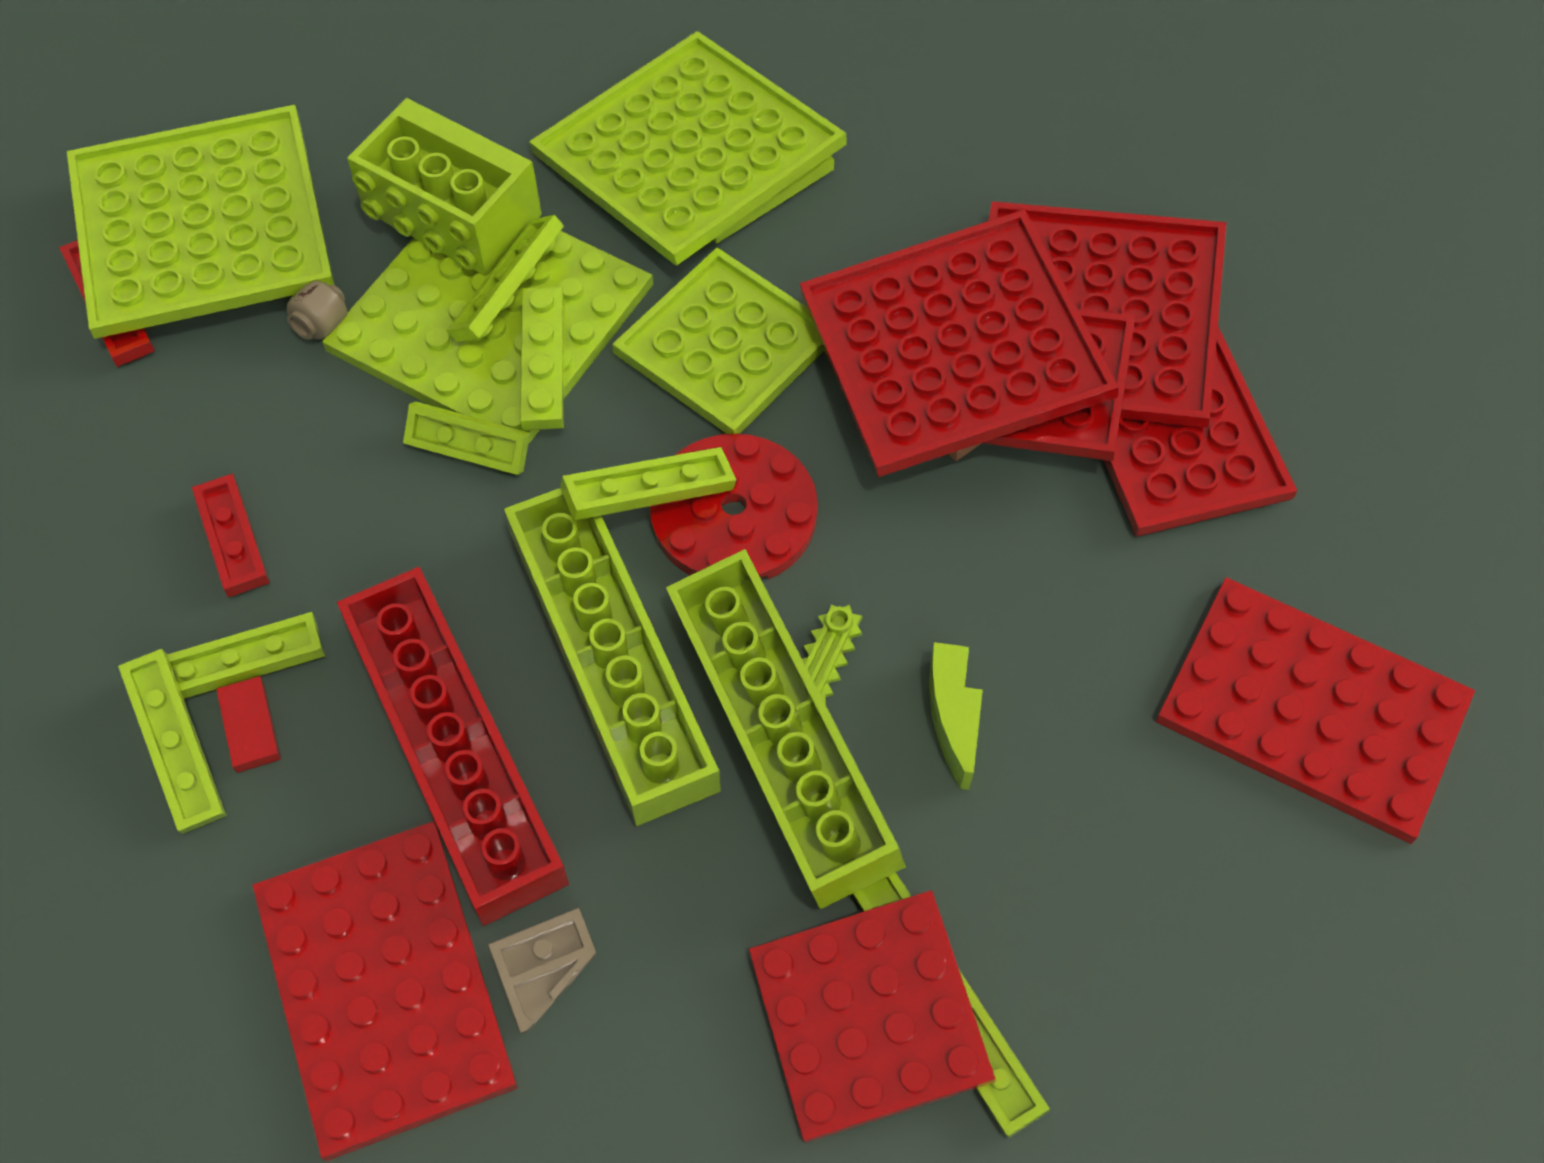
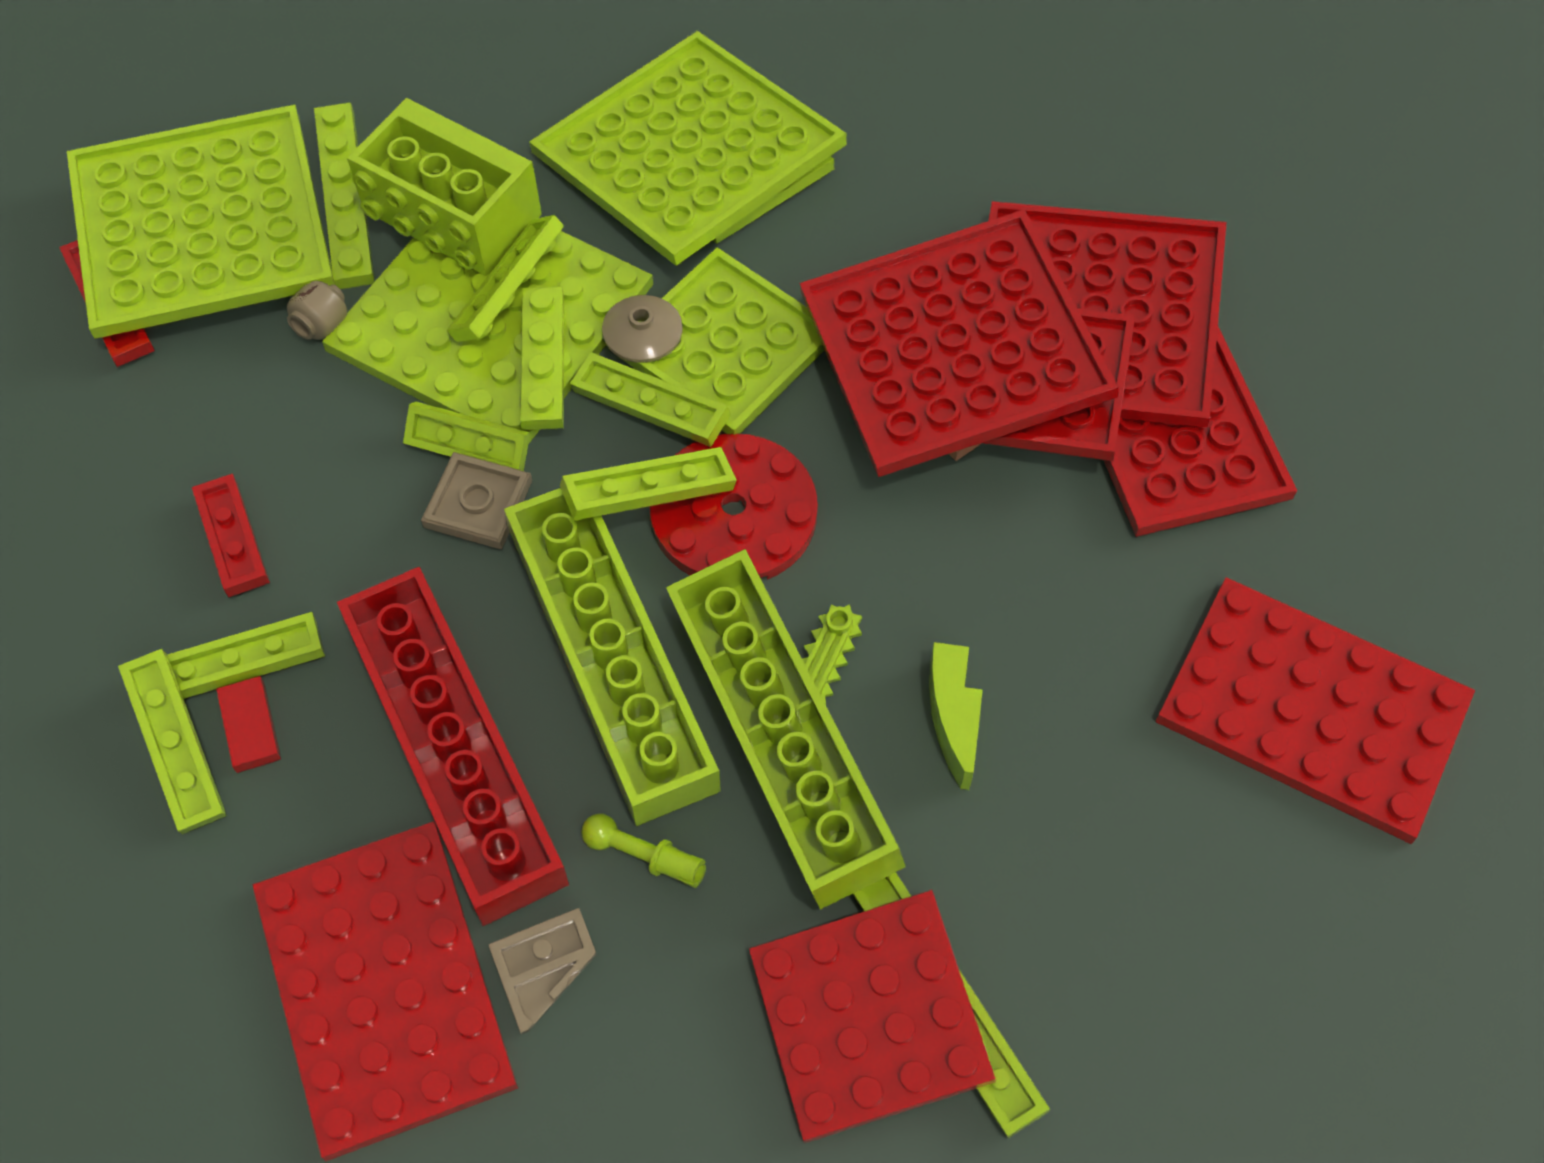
none -> lime plate [314,102,375,289]
none -> dark tan plate [421,452,533,550]
none -> lime plate [570,352,731,447]
none -> lime pin [581,813,706,888]
none -> dark tan dish [602,295,683,363]

